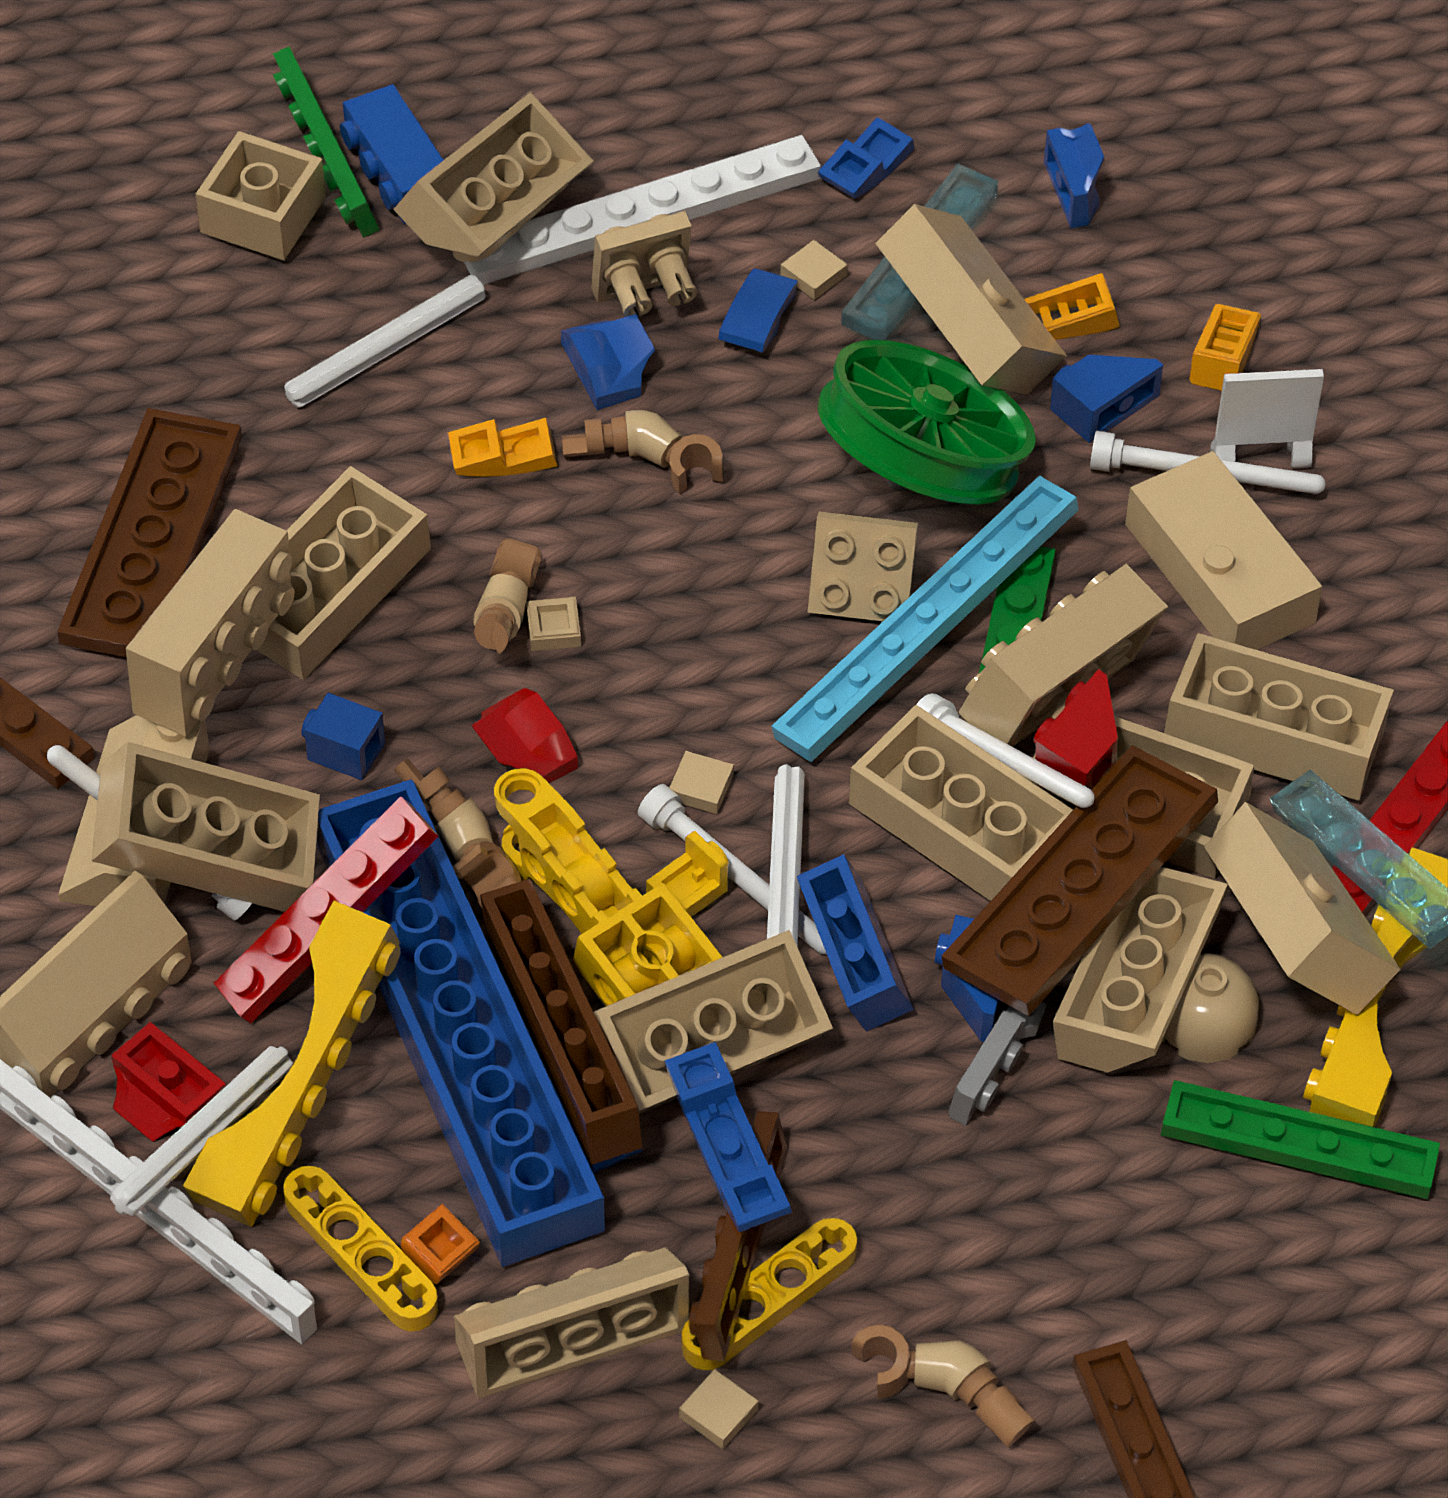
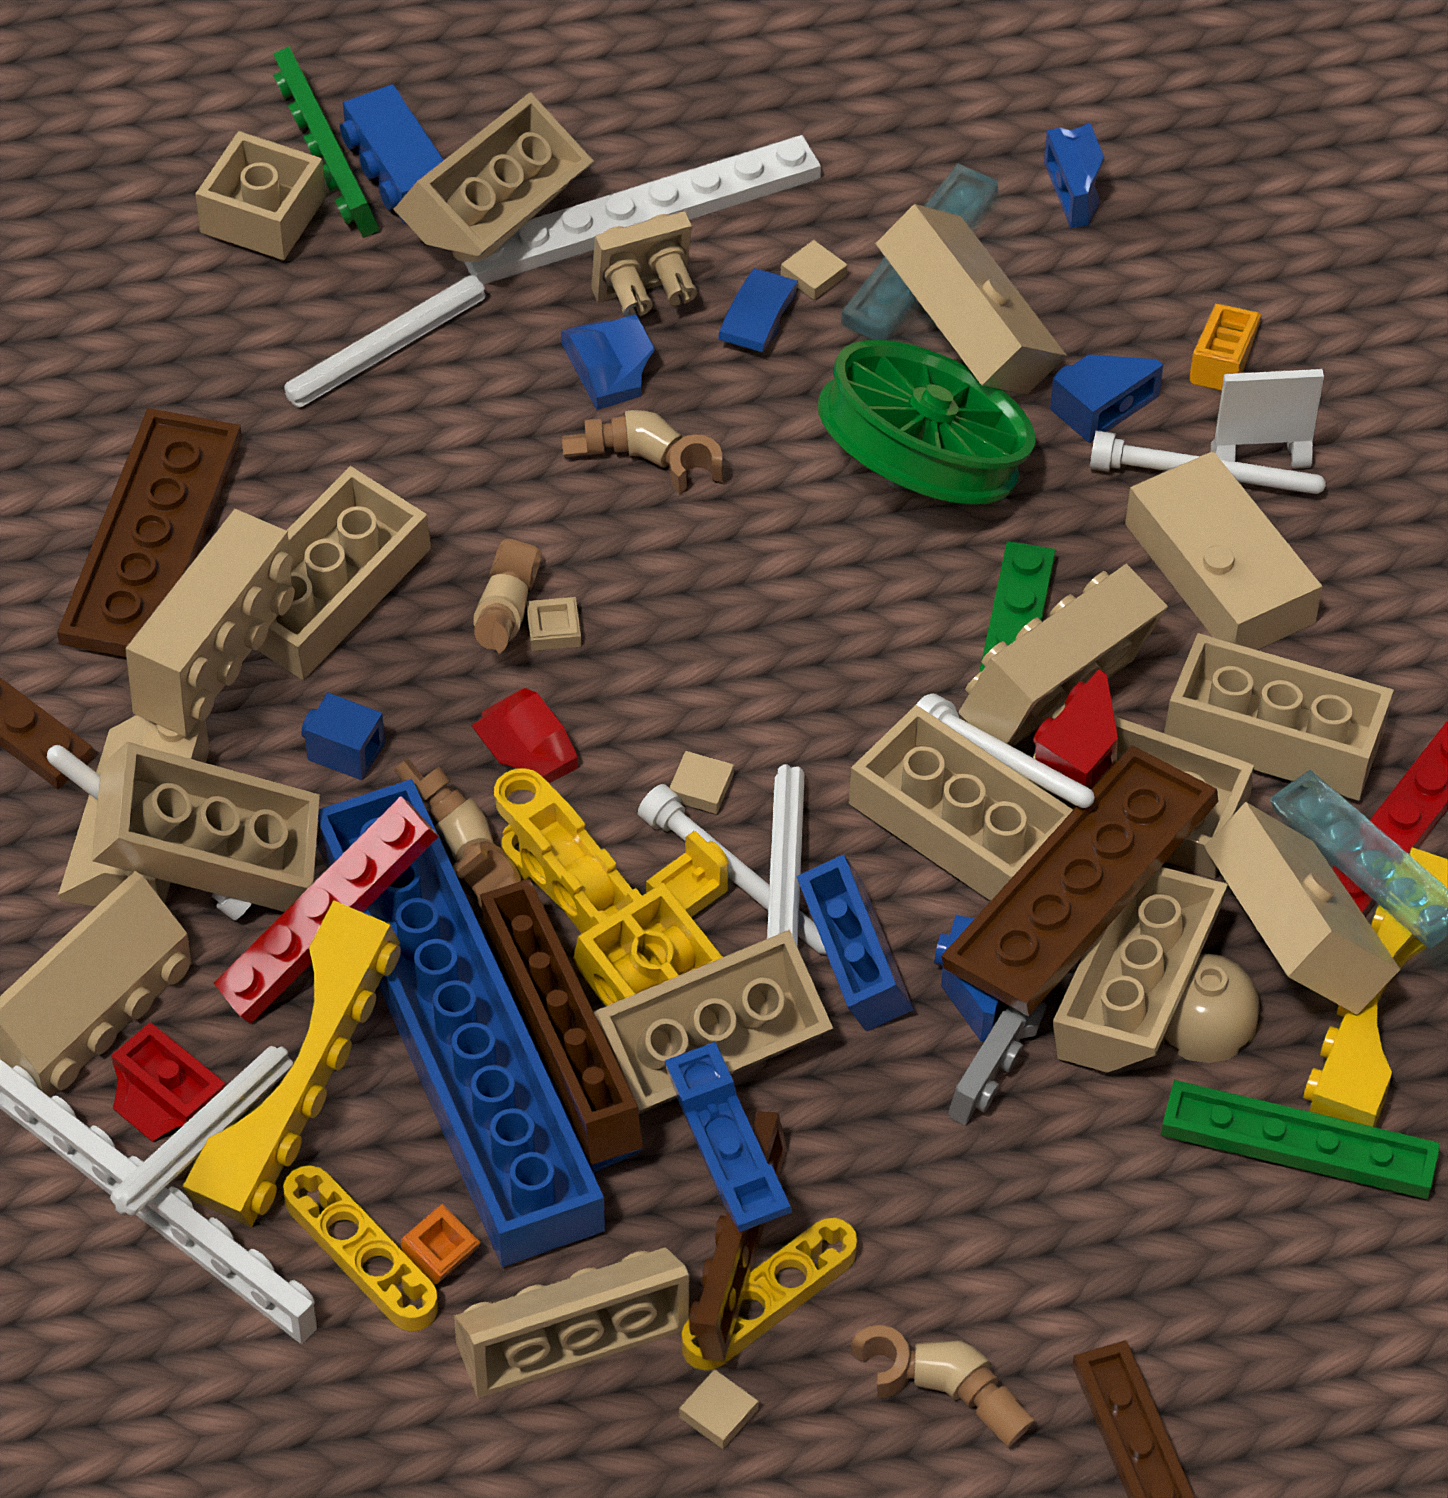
light orange slope [448,418,558,477] -> none
medium azure plate [771,476,1079,762] -> none
tan plate [808,512,918,621] -> none
blue slope [818,117,915,199] -> none
light orange slope [1024,273,1120,340] -> none

